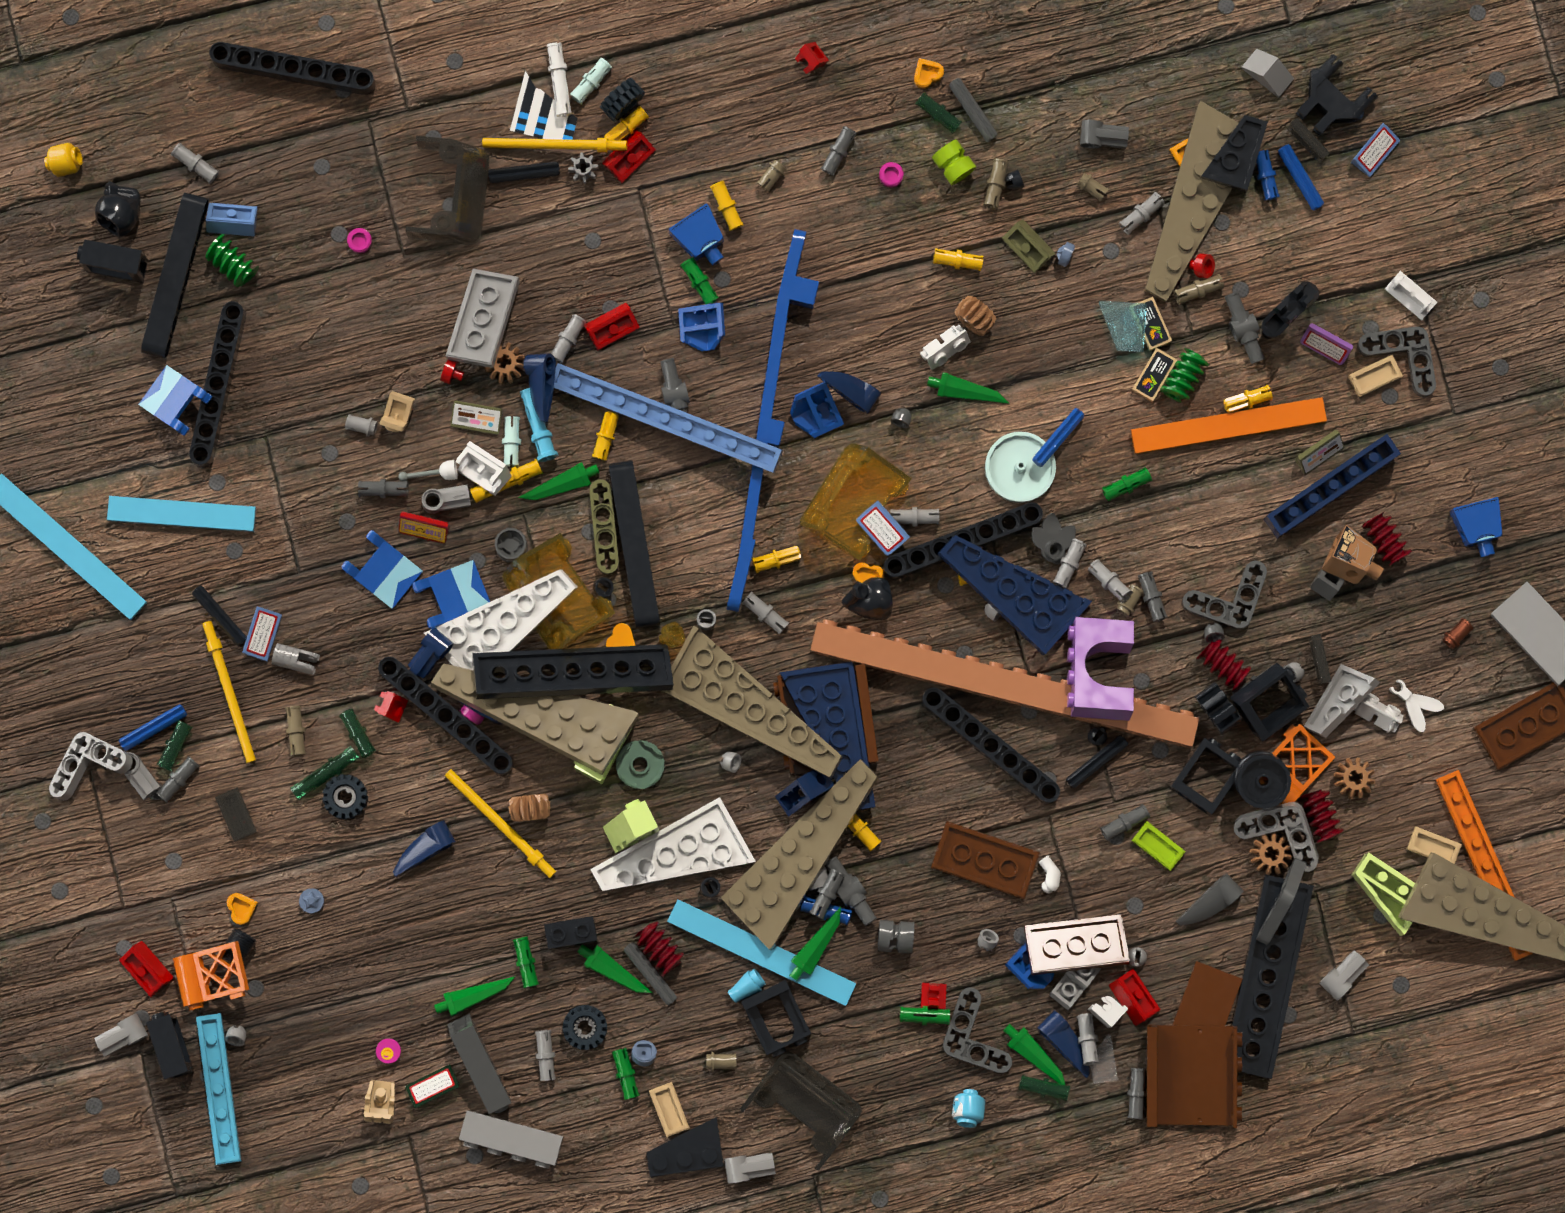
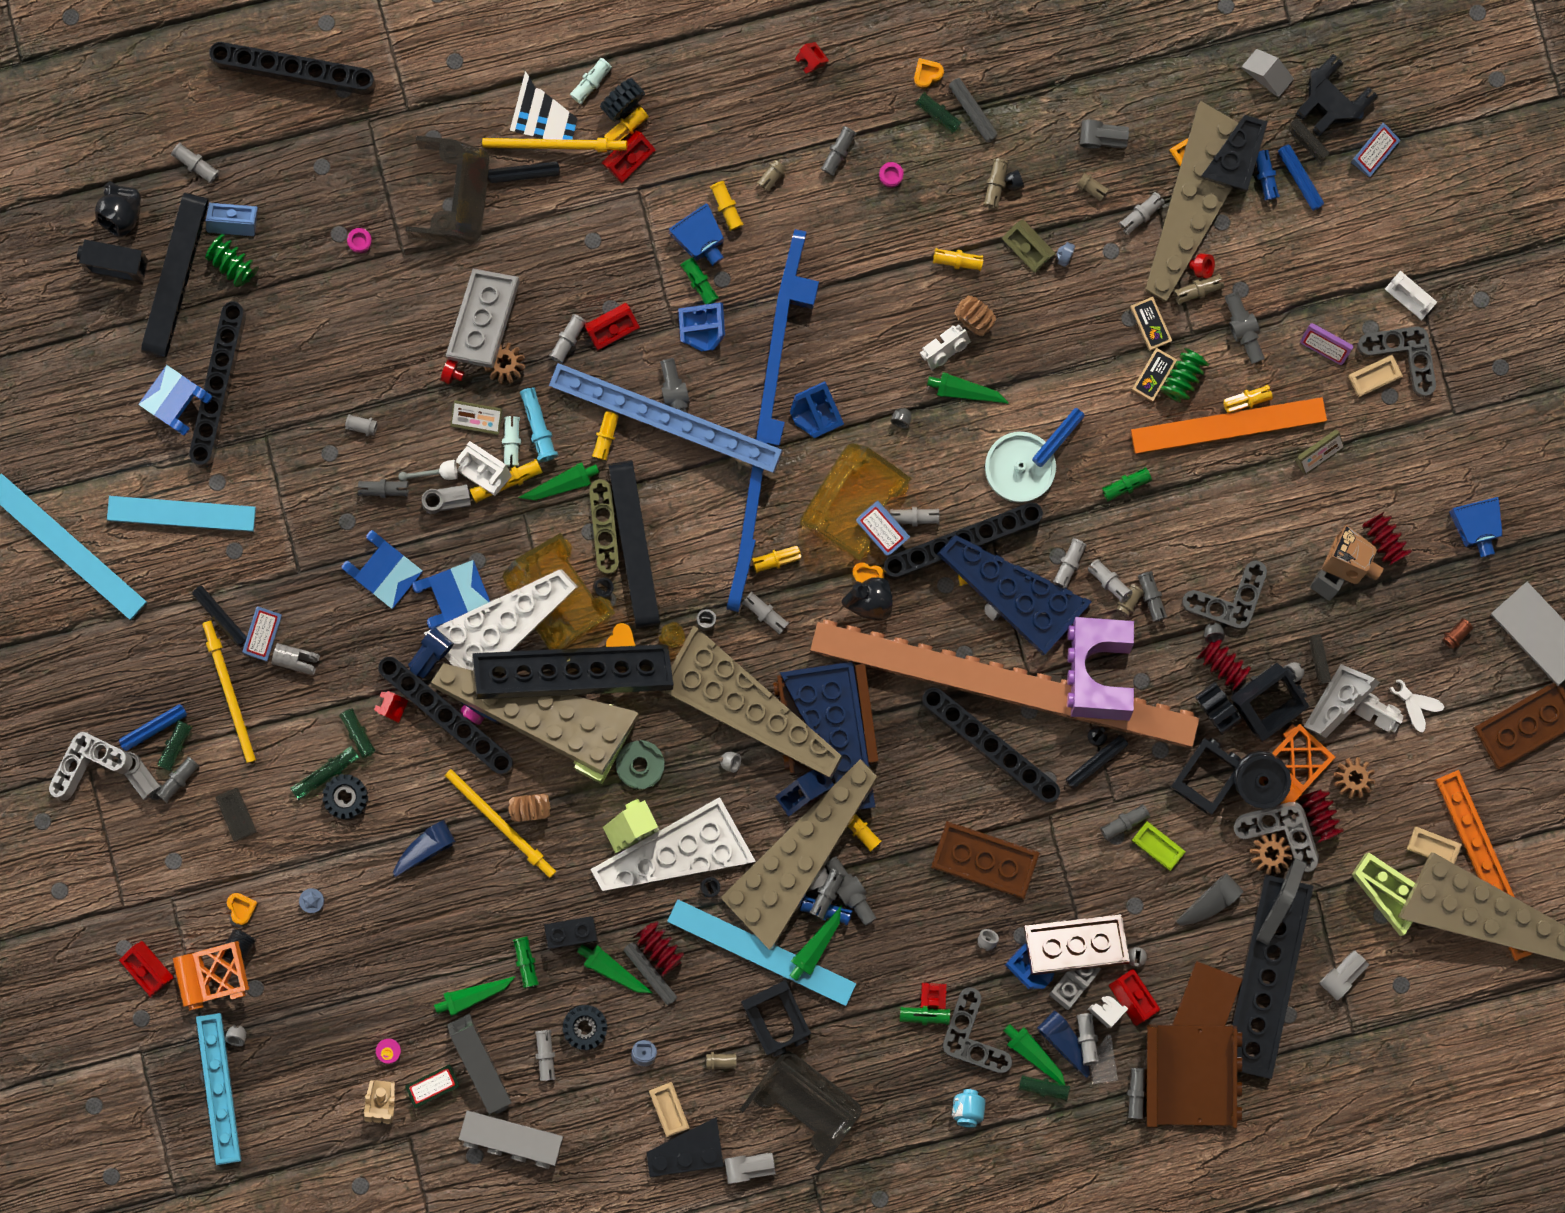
yellow head [44,143,83,177] -> none
light grey piece [94,1013,148,1057] -> none
black window [146,1011,194,1080] -> none
dark tan pin [285,706,306,757] -> none
tan bracket [380,391,415,432] -> none
slope [399,511,450,544] -> none
dark grey wheel [495,528,528,563] -> none
dark blue piece [523,353,556,422] -> none
white pin [547,42,572,117] -> none
light grey gear [568,152,599,184] -> none
green pin [612,1048,640,1100] -> none
medium azure cone [728,969,766,1003] -> none
dark blue piece [817,371,881,414] -> none
dark grey wheel [878,920,914,954] -> none
lime wheel [932,140,977,185] -> none
dark grey plate [1032,513,1076,562] -> none
white arm [1038,855,1061,893] -> none
clear light blue wing [1099,301,1147,352] -> none
black connector [1261,281,1319,339] -> none
dark blue brick [1263,434,1401,539] -> none

